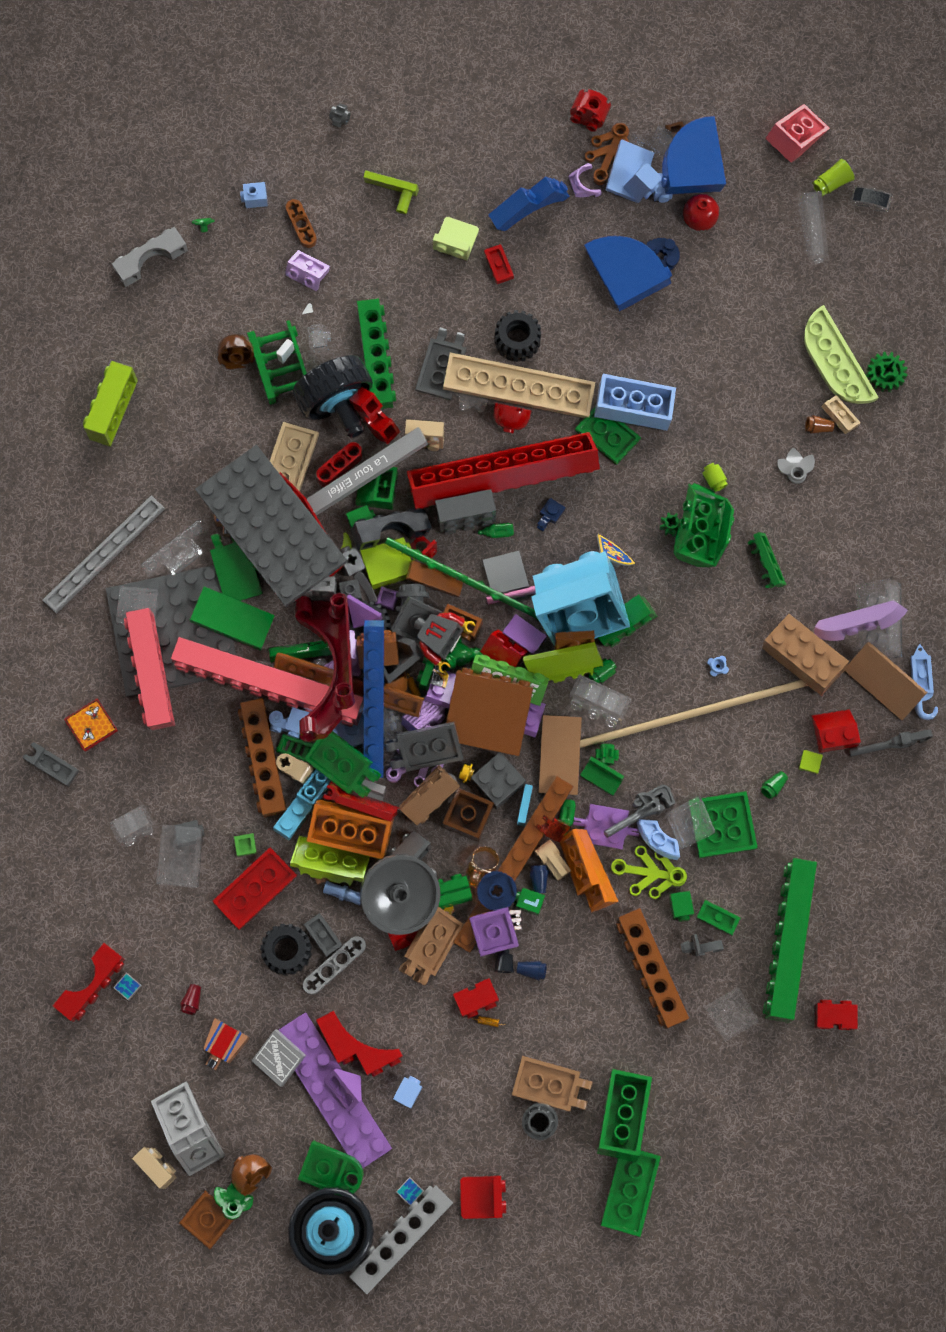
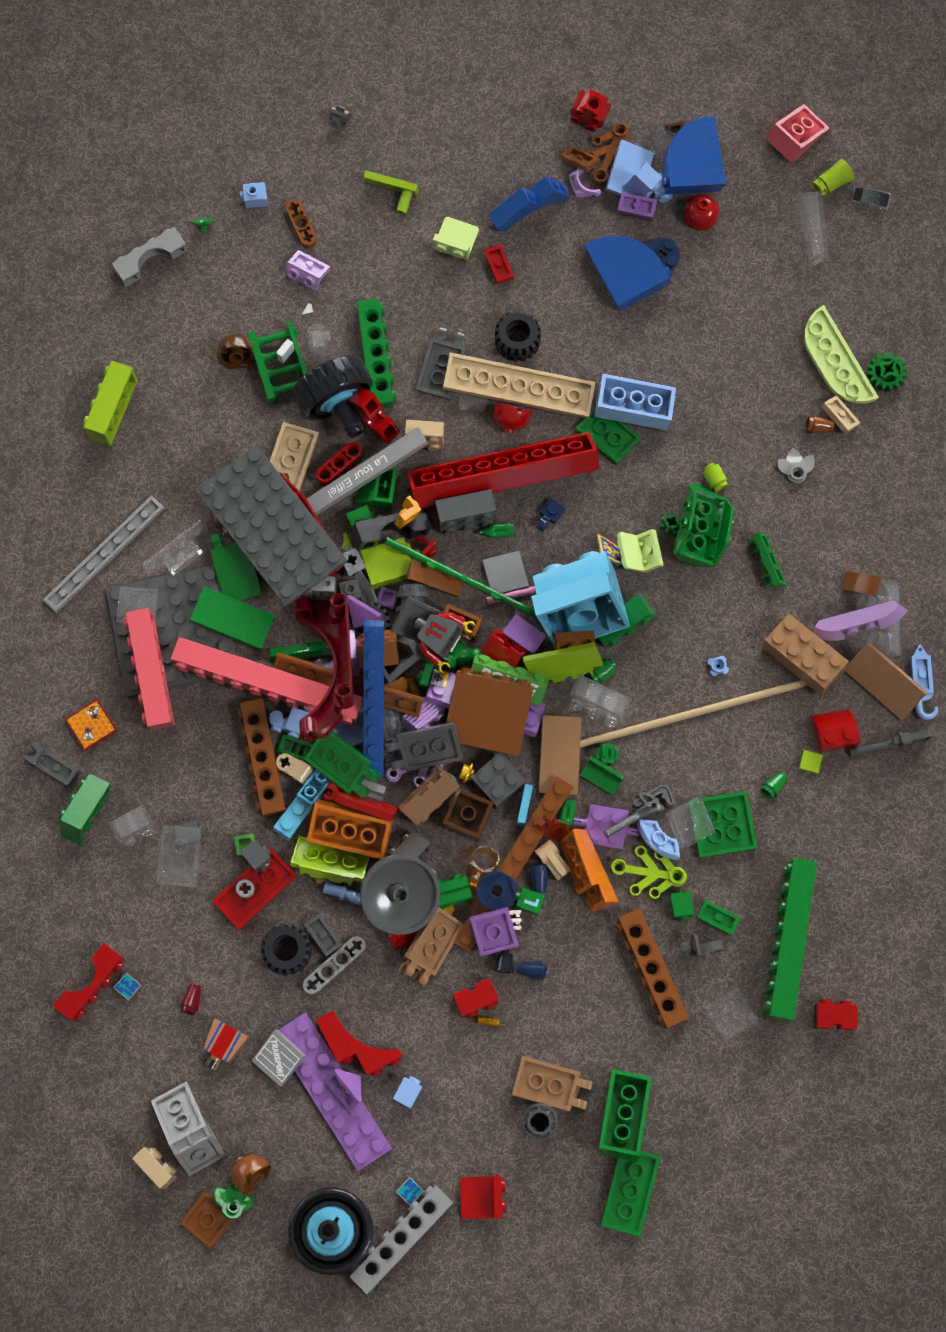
green tile [298,1140,364,1196] -> none
none -> wedge [59,774,110,846]
none -> light grey bush [236,879,255,898]
none -> dark grey brick [240,839,272,873]
none -> light orange bracket [395,496,421,529]
none -> dark orange tile [561,145,600,173]
none -> medium lavender hinge [617,192,657,221]
none -> yellowish green bracket [617,529,664,573]
none -> dark orange slope [841,571,882,597]

